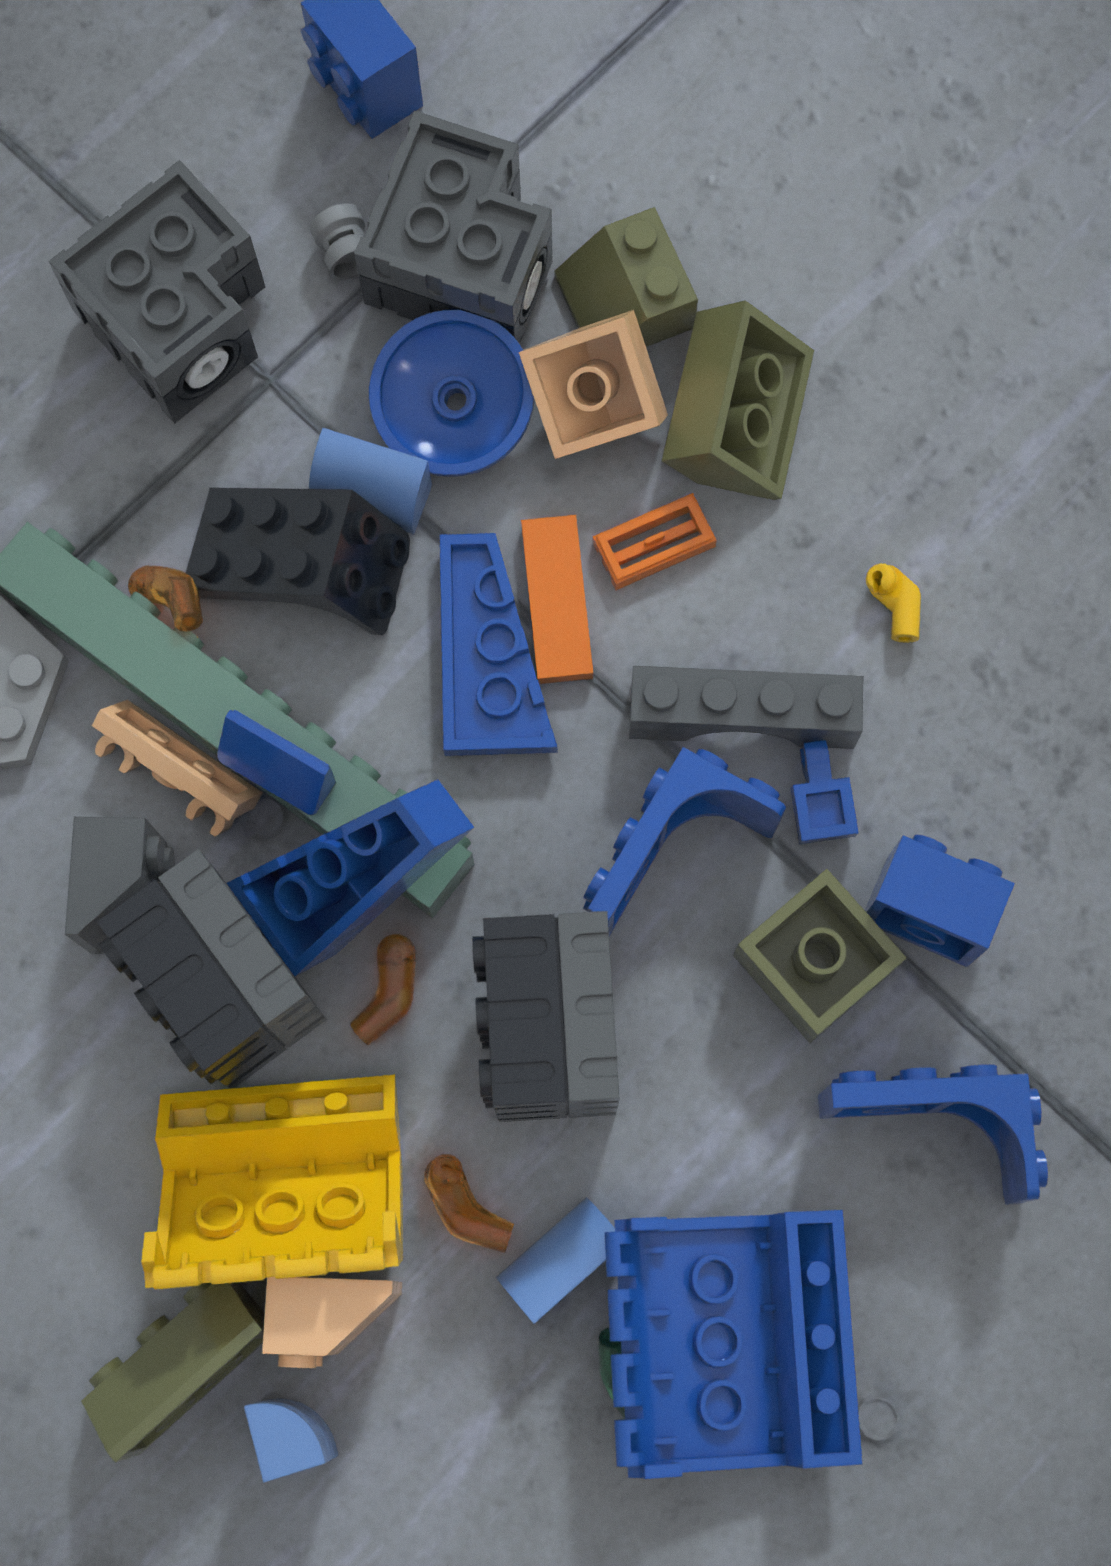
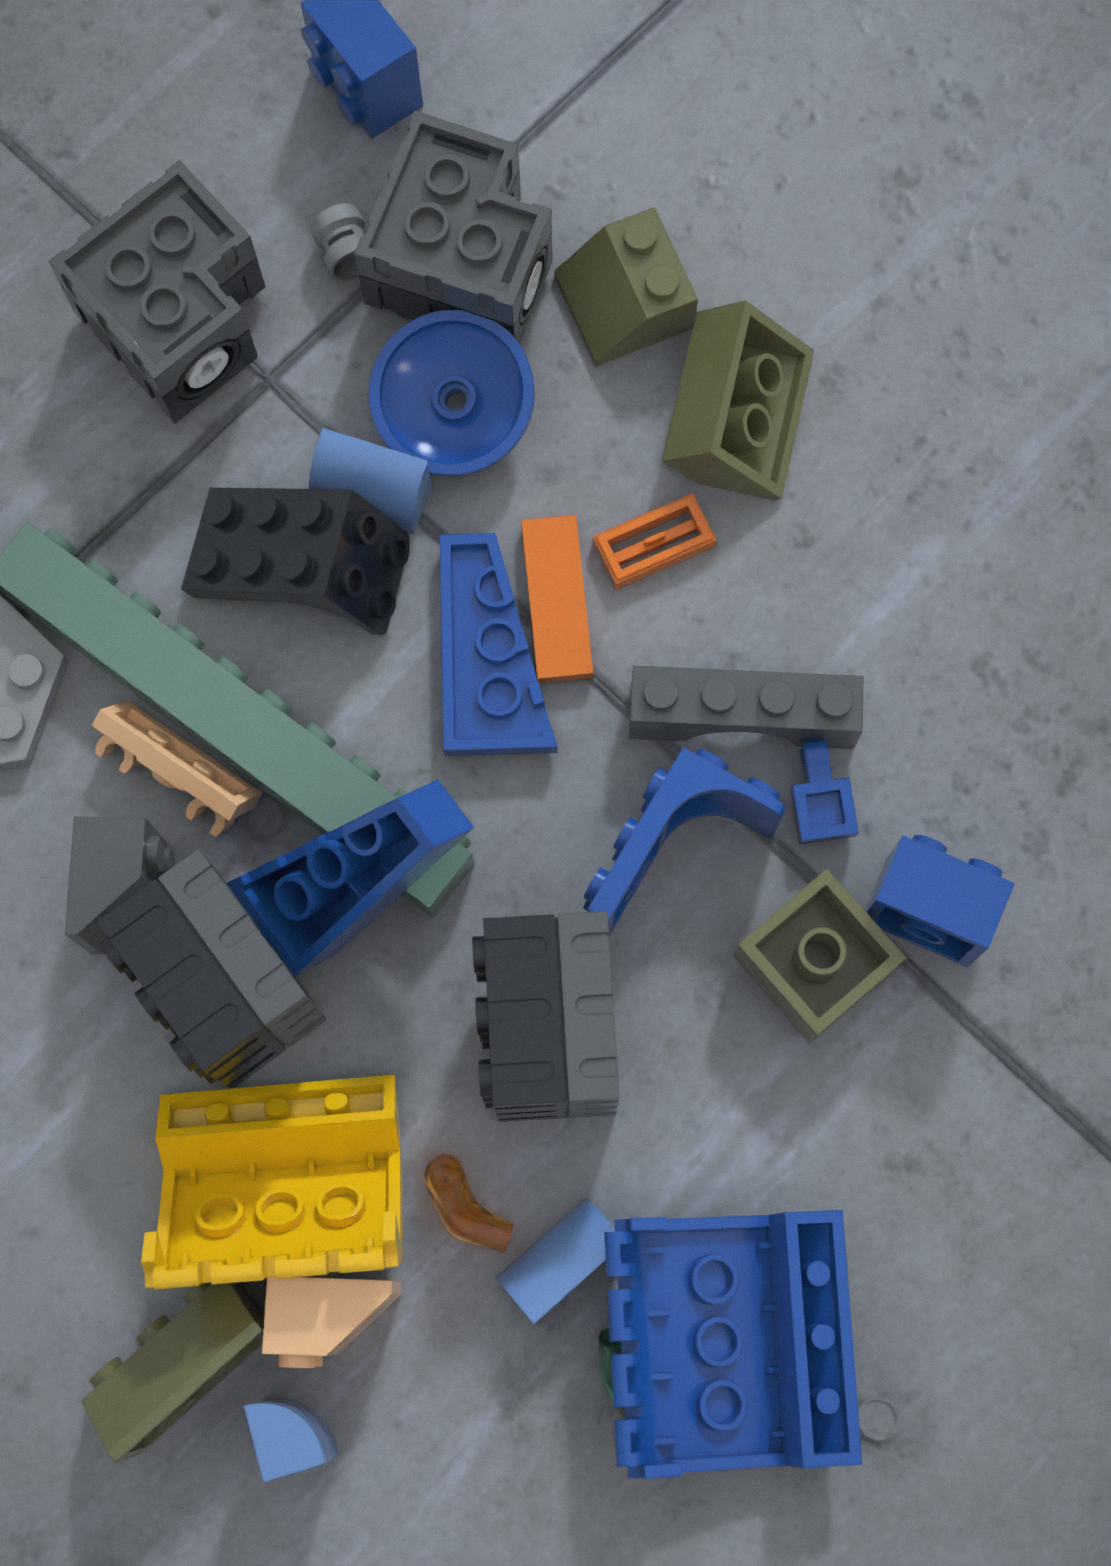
clear orange arm [128,565,203,632] -> none
blue slope [217,709,336,815] -> none
clear orange arm [350,934,416,1046] -> none
light nougat slope [519,310,668,459] -> none
blue bracket [818,1064,1048,1205] -> none
yellow arm [865,563,921,643] -> none

